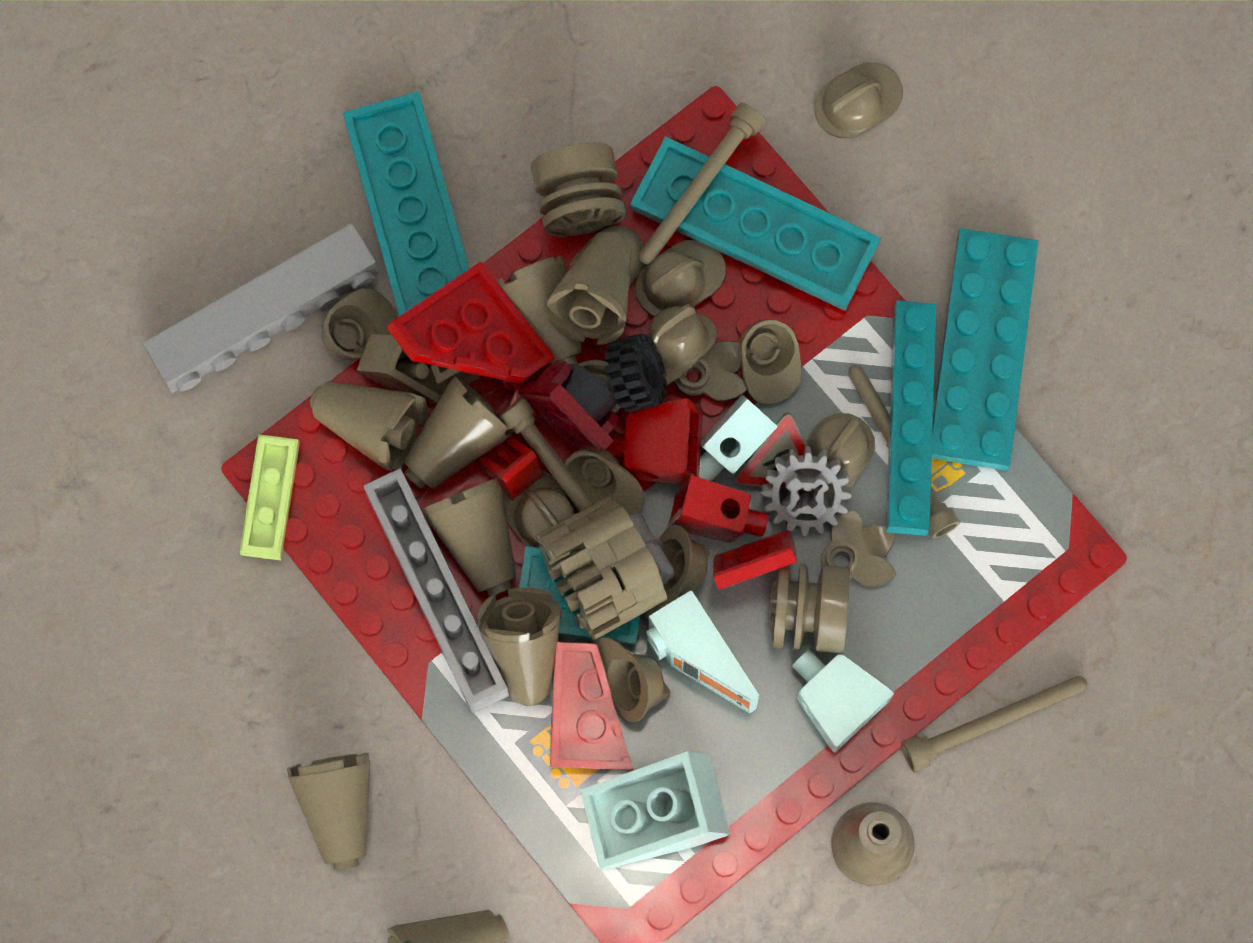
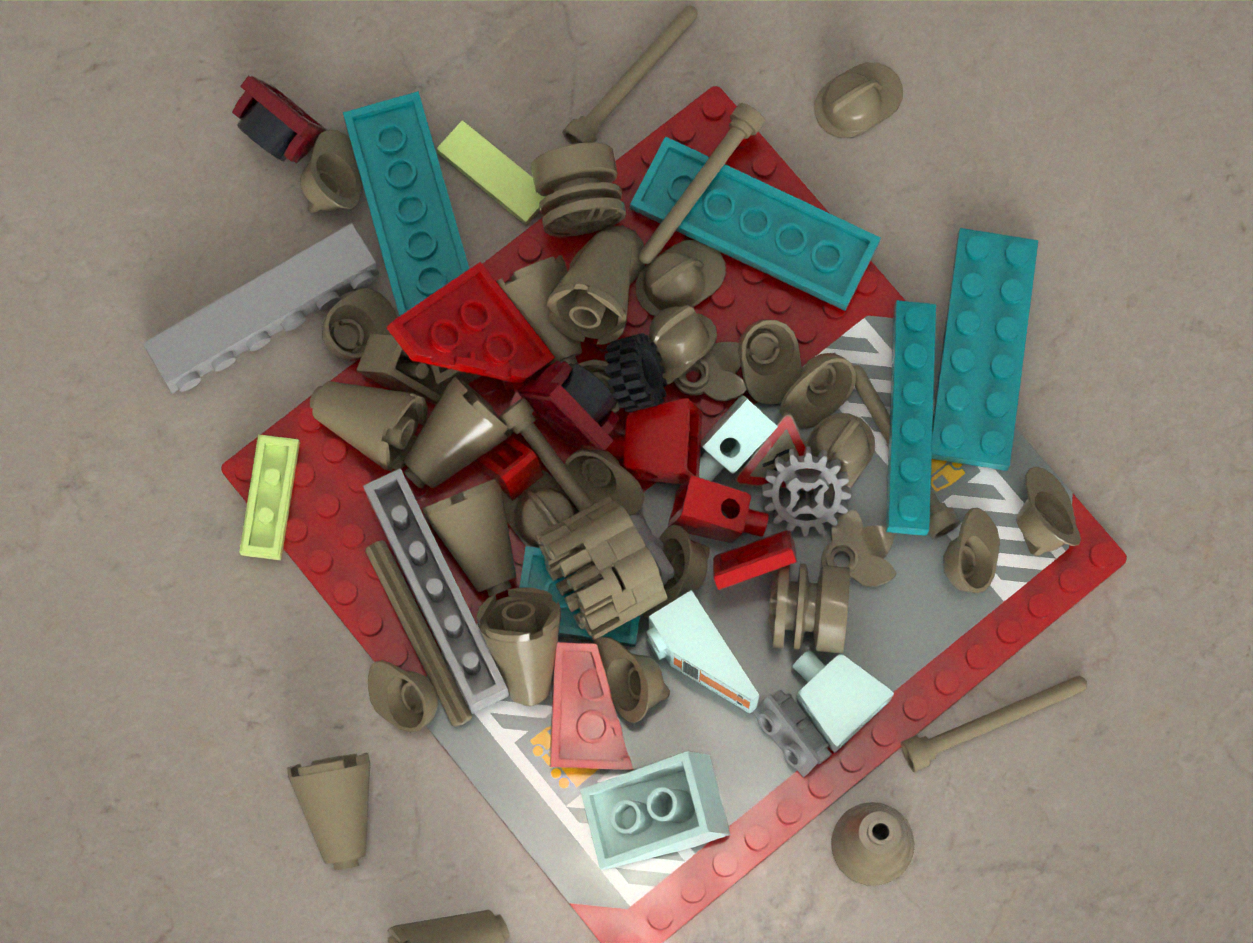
none -> dark red piece [232,75,327,164]
none -> dark tan piece [300,130,362,213]
none -> dark tan axle [366,540,472,727]
none -> dark tan cap [368,660,438,733]
none -> yellowish green tile [436,120,545,226]
none -> dark tan piece [562,6,698,145]
none -> light grey hinge [753,689,832,777]
none -> dark tan cap [780,353,856,429]
none -> dark tan cap [943,508,1000,593]
none -> dark tan piece [1016,466,1081,556]

